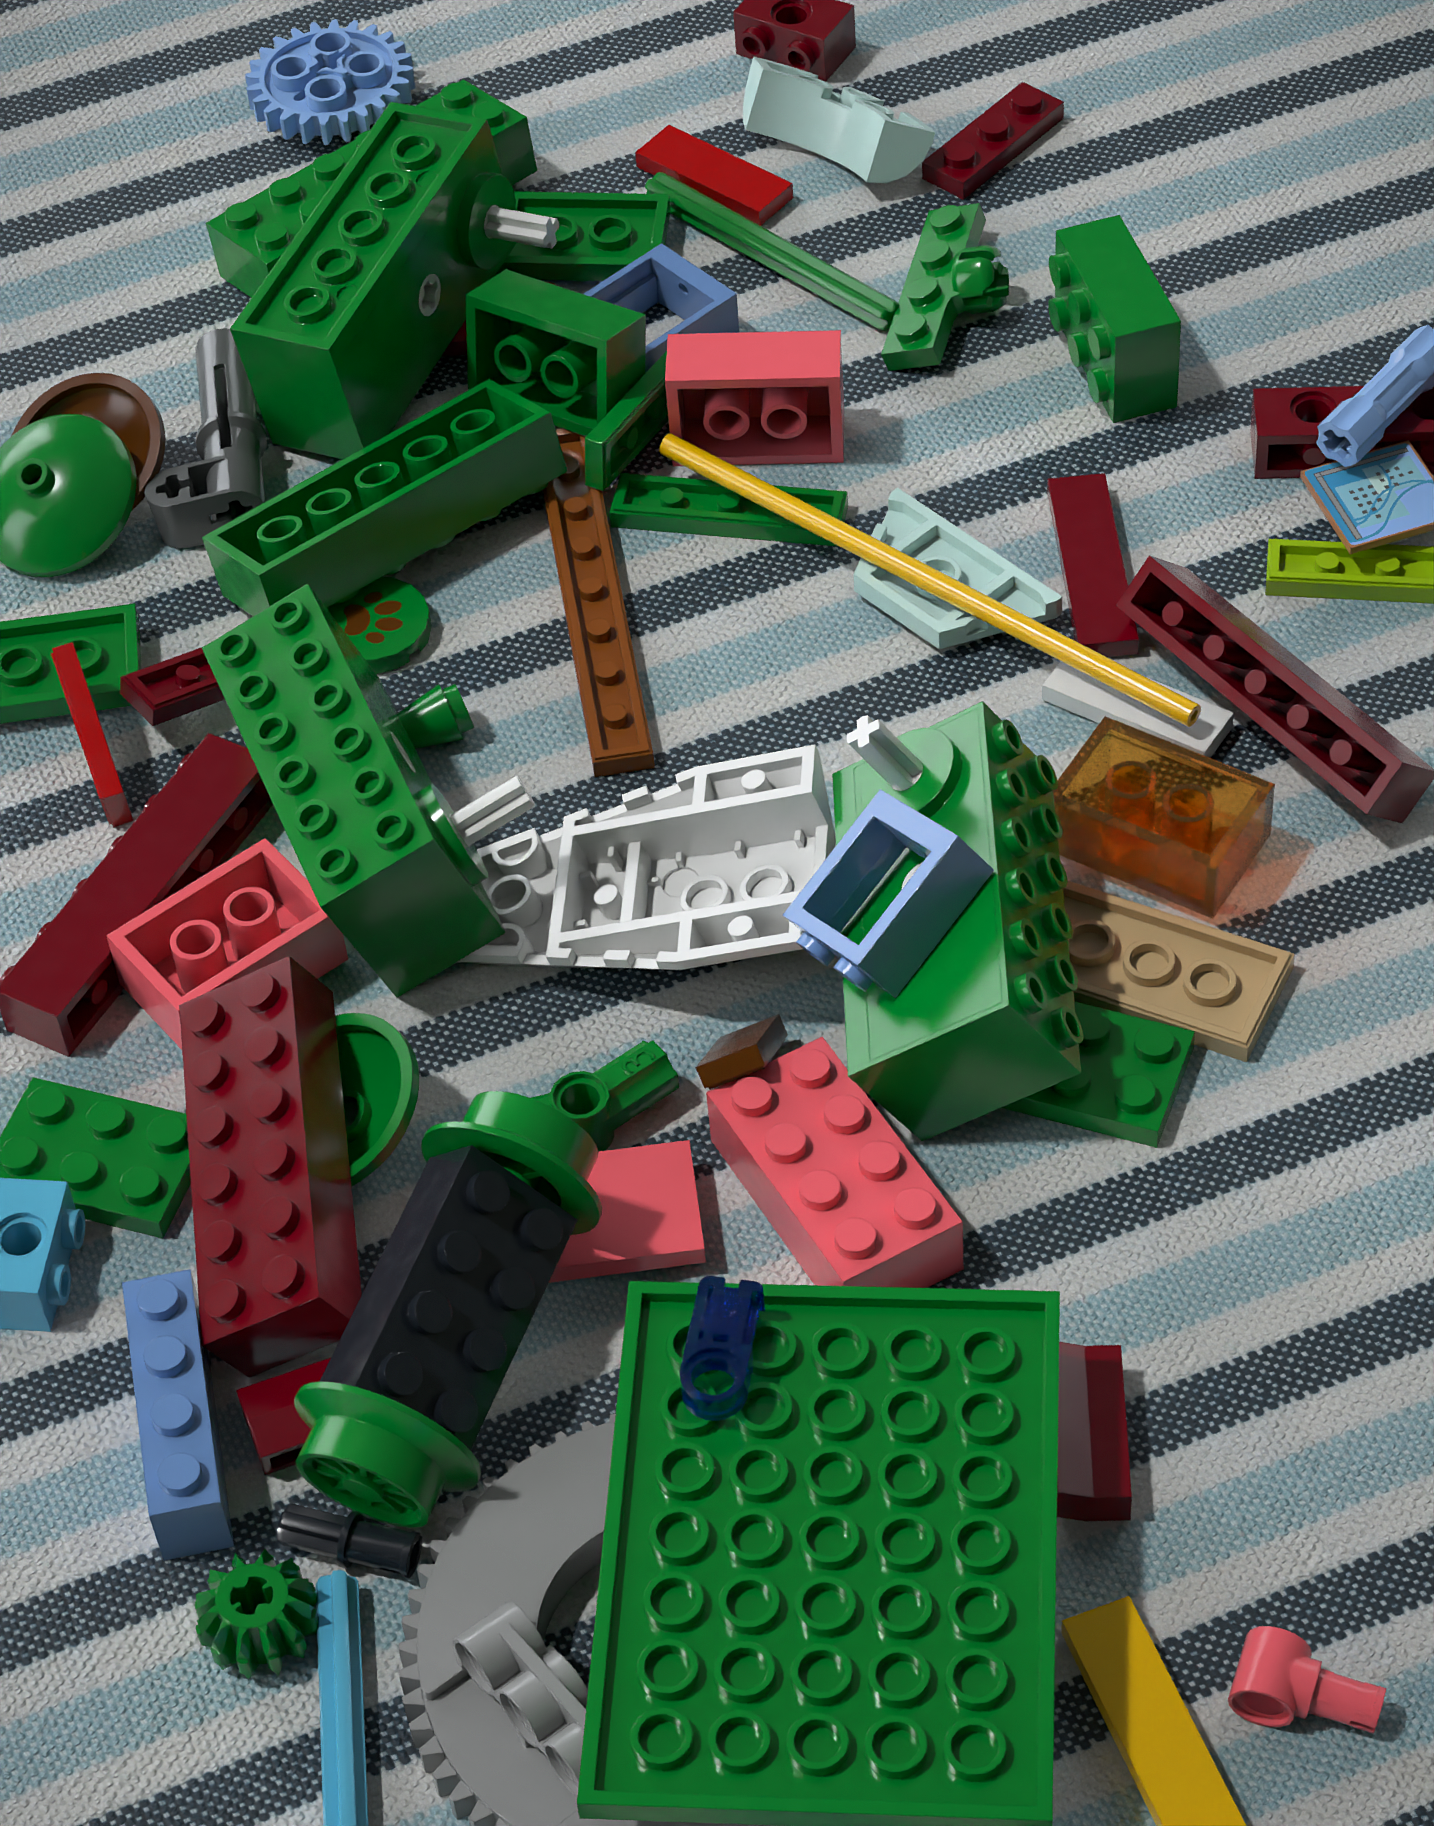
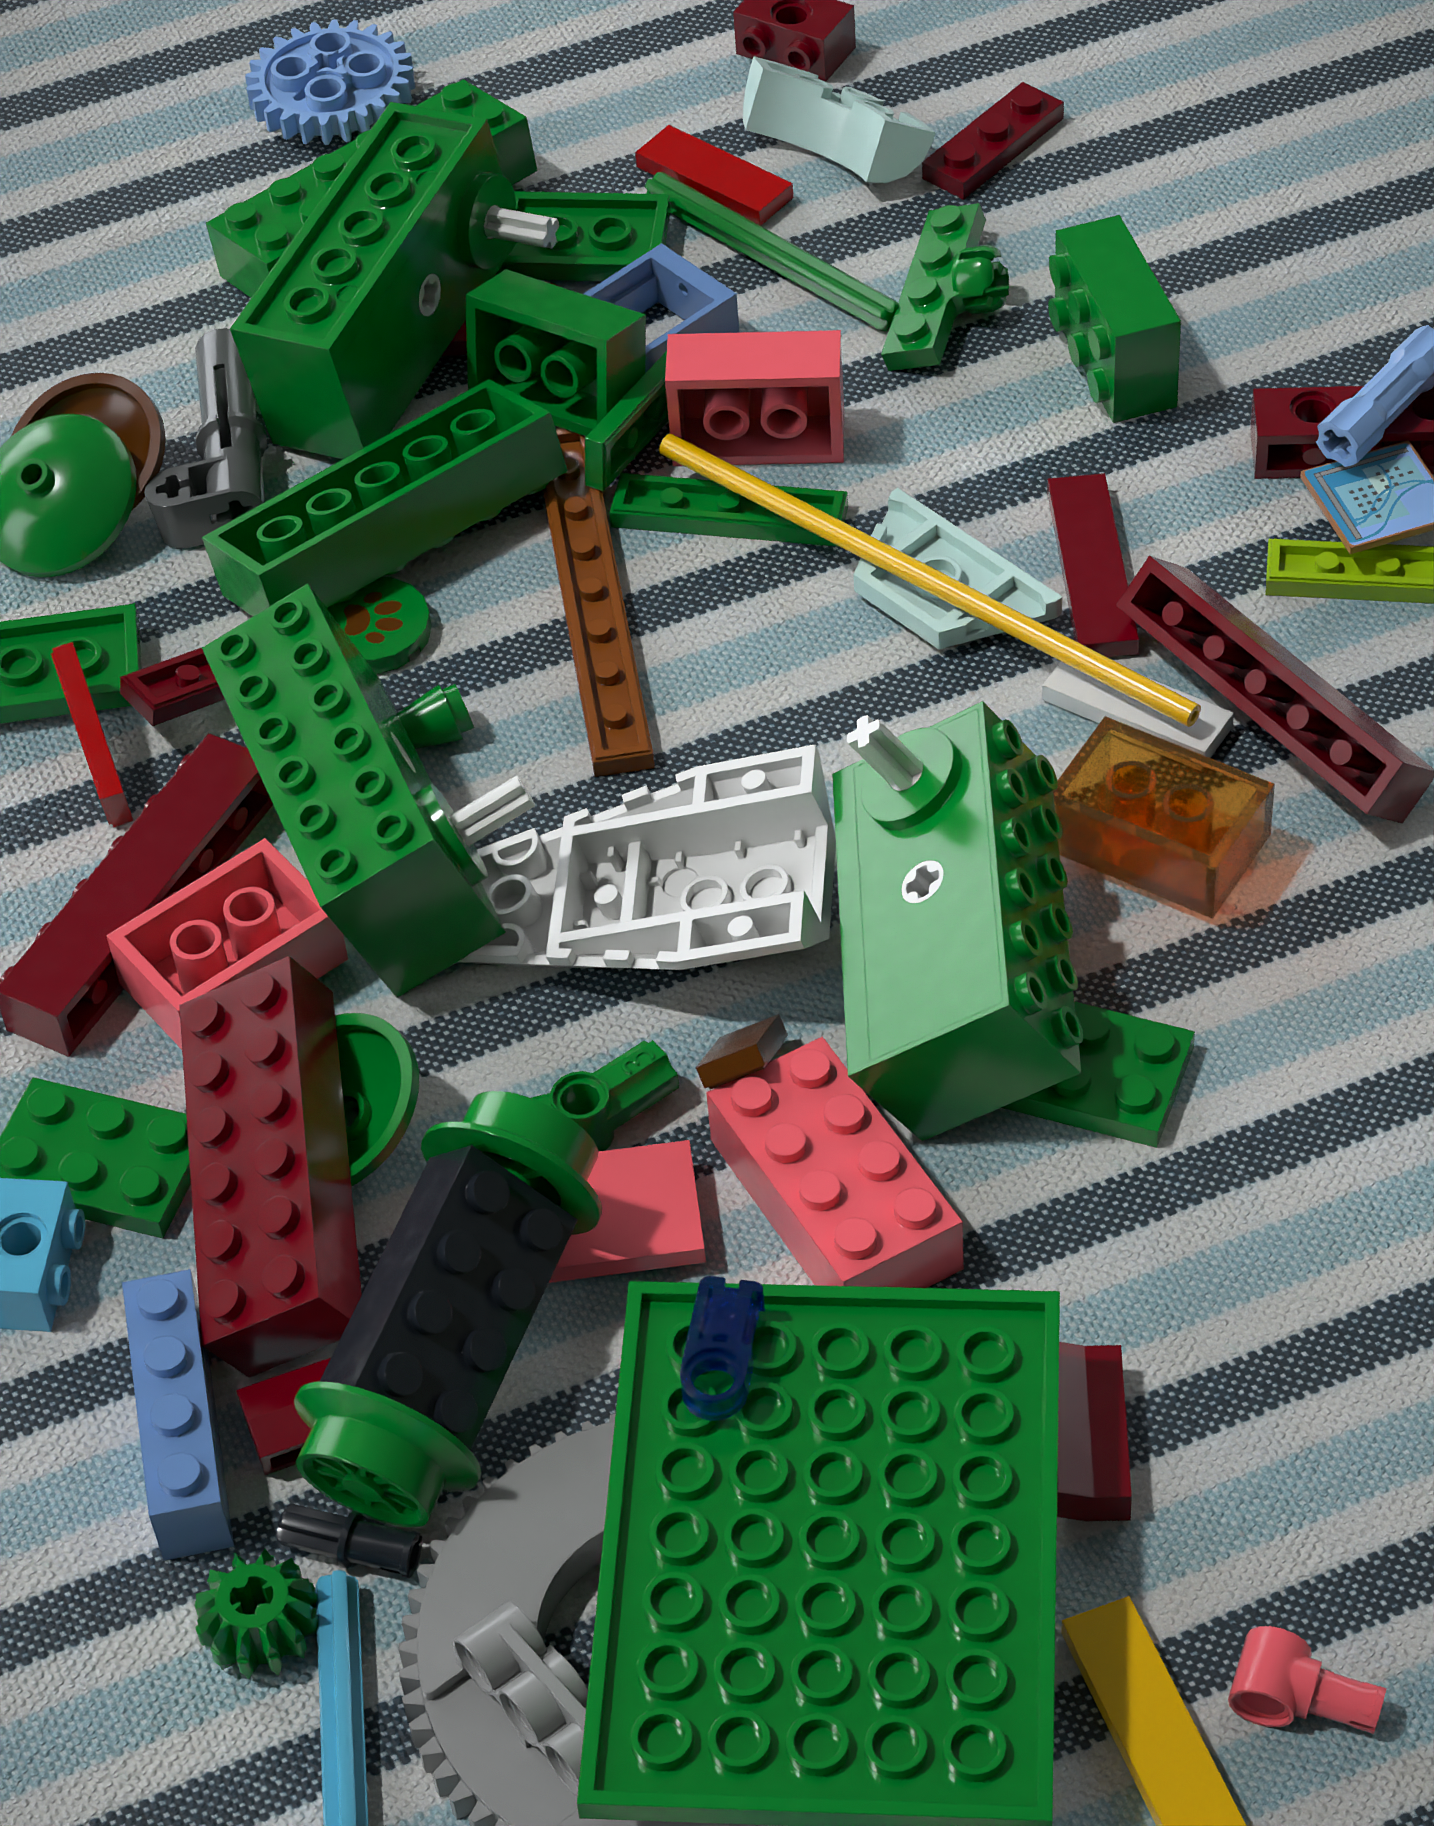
medium blue window [783,789,994,998] -> none
tan tile [1063,881,1295,1062] -> none

